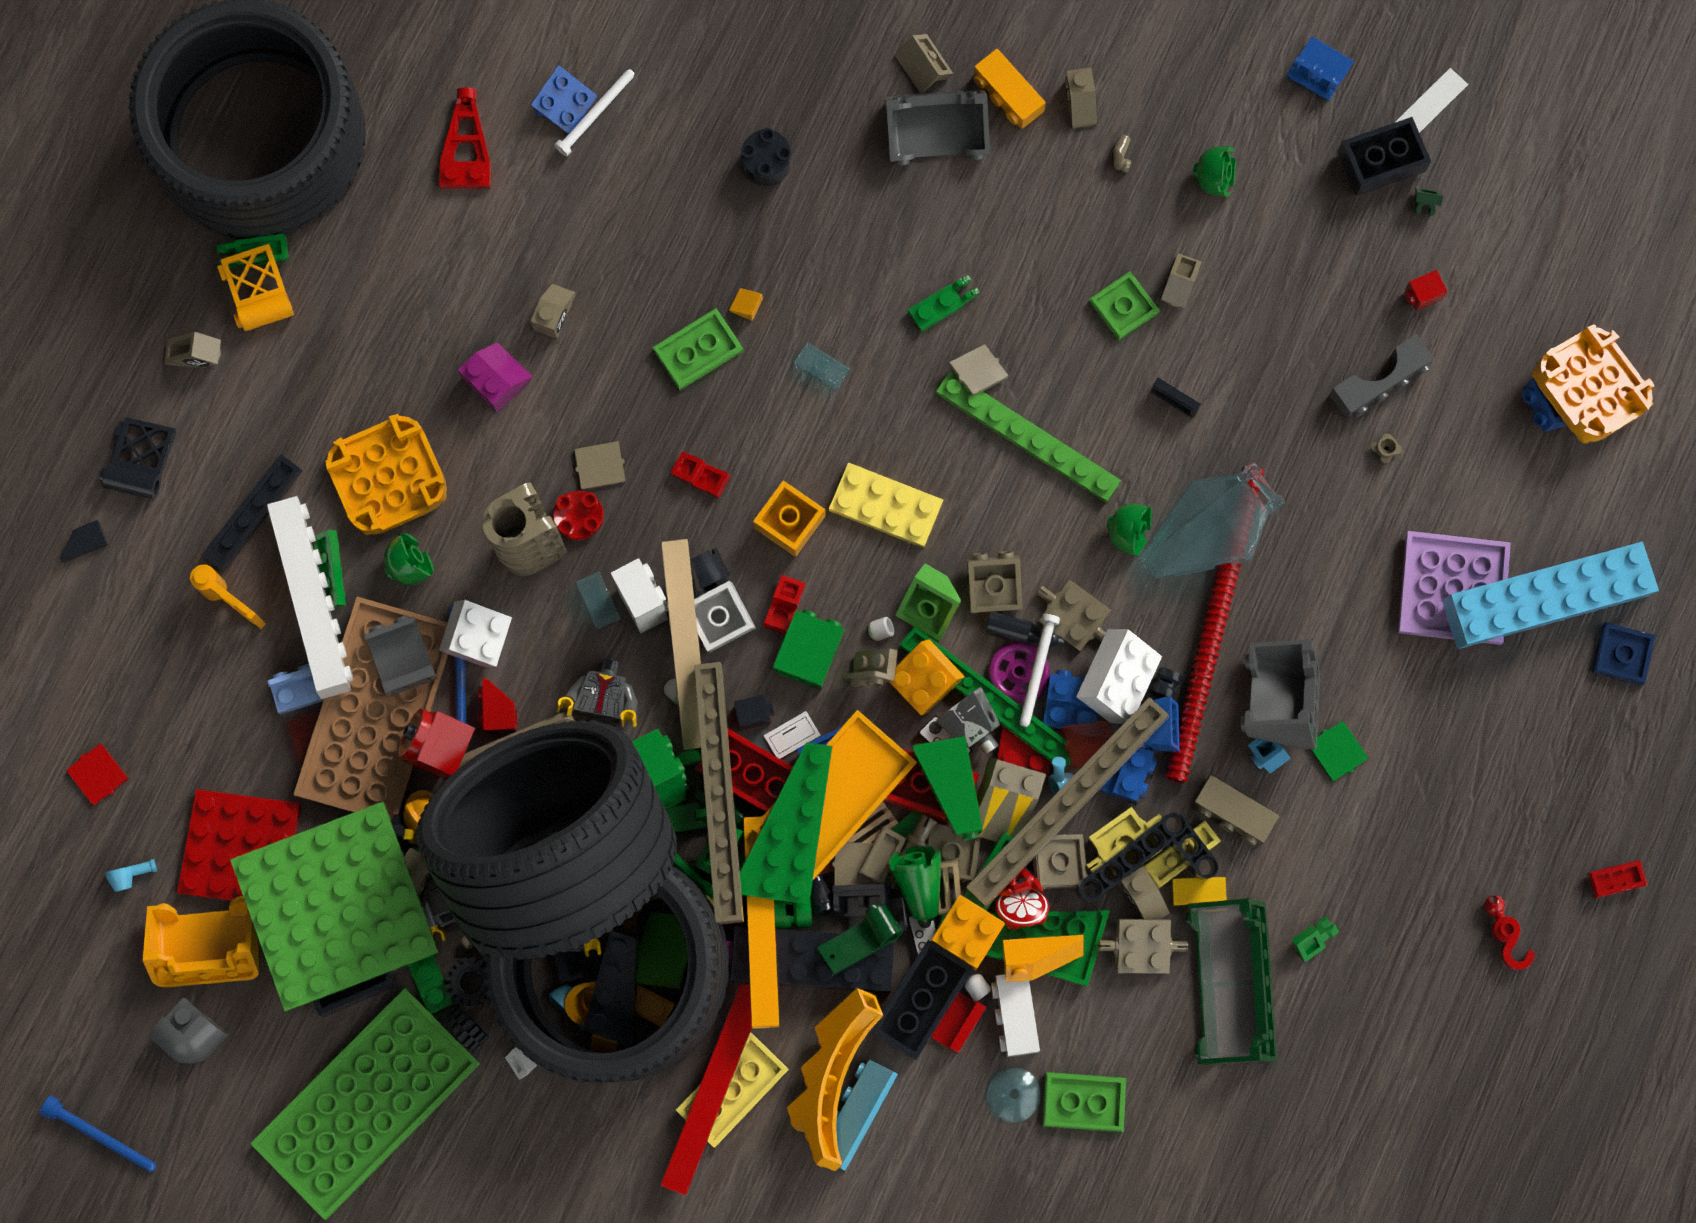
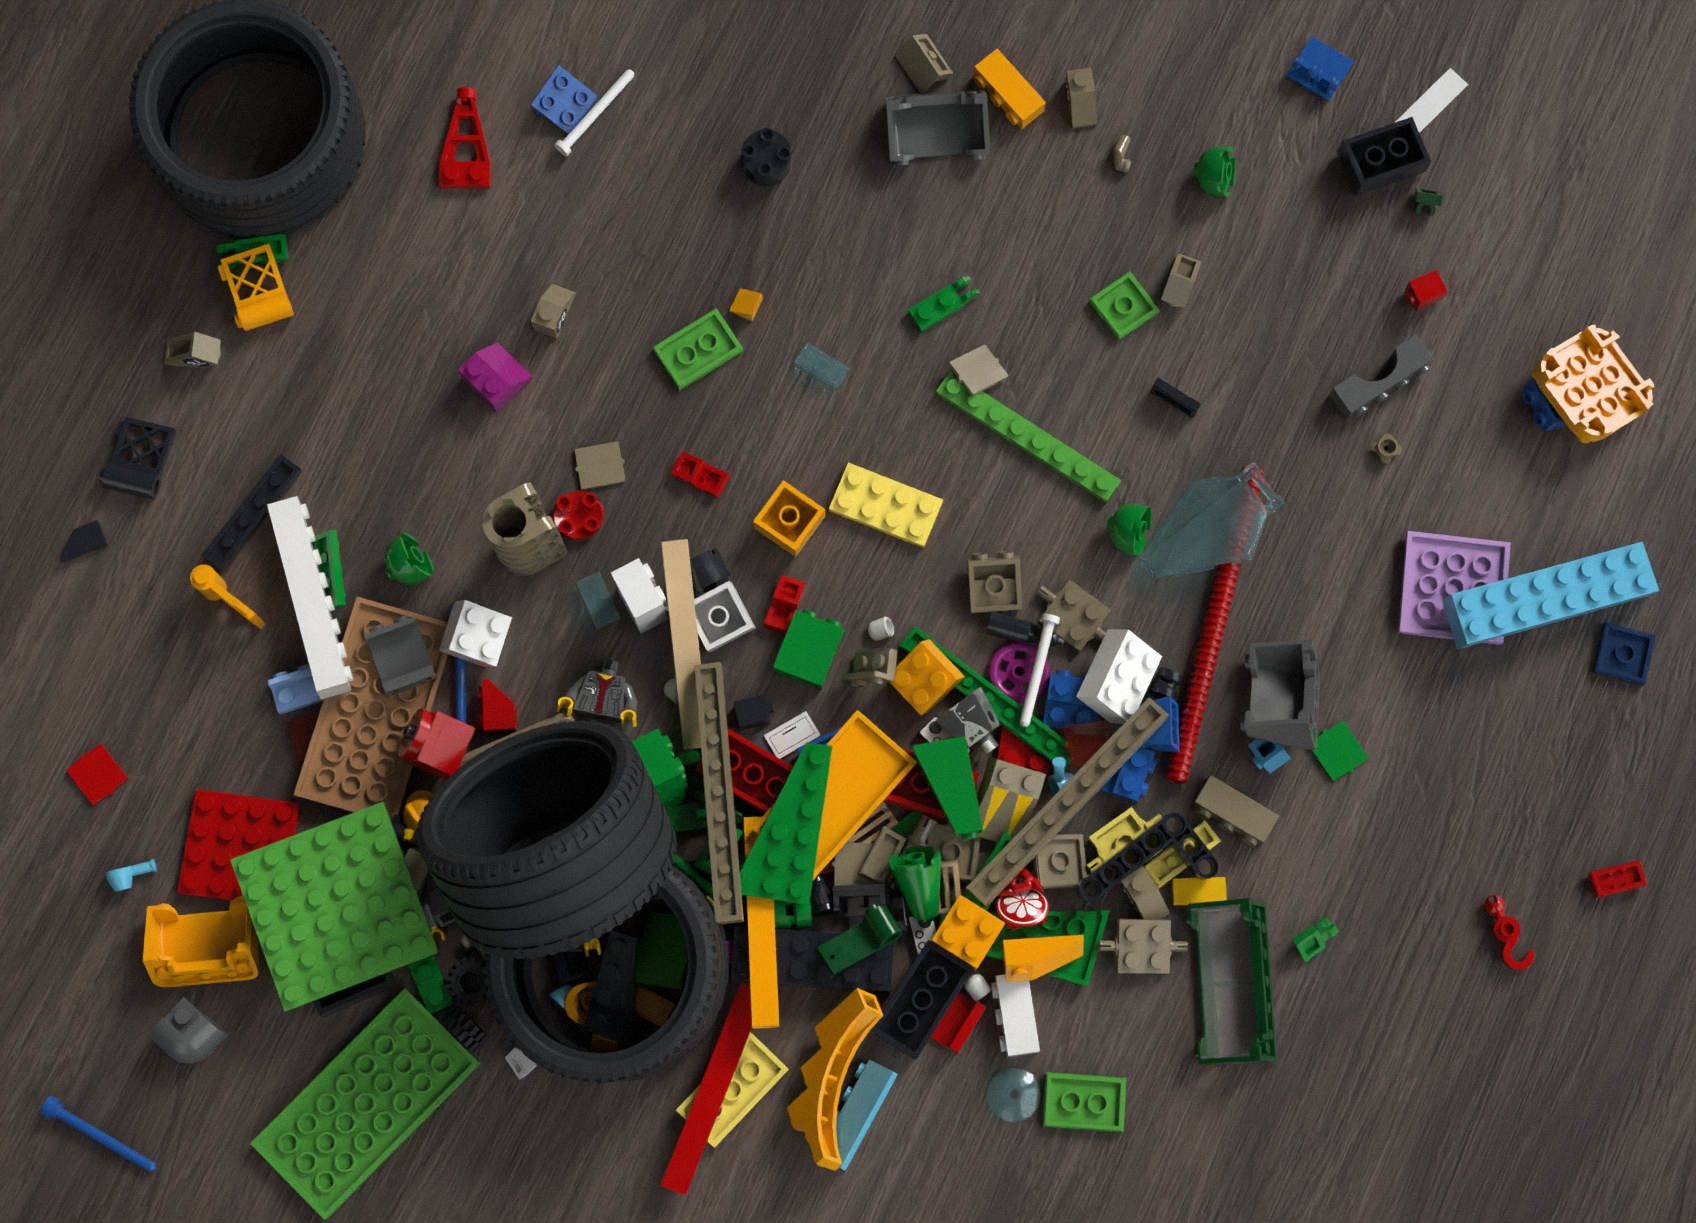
light orange plate [325,414,447,535] -> none
bright green slope [895,564,961,641] -> none

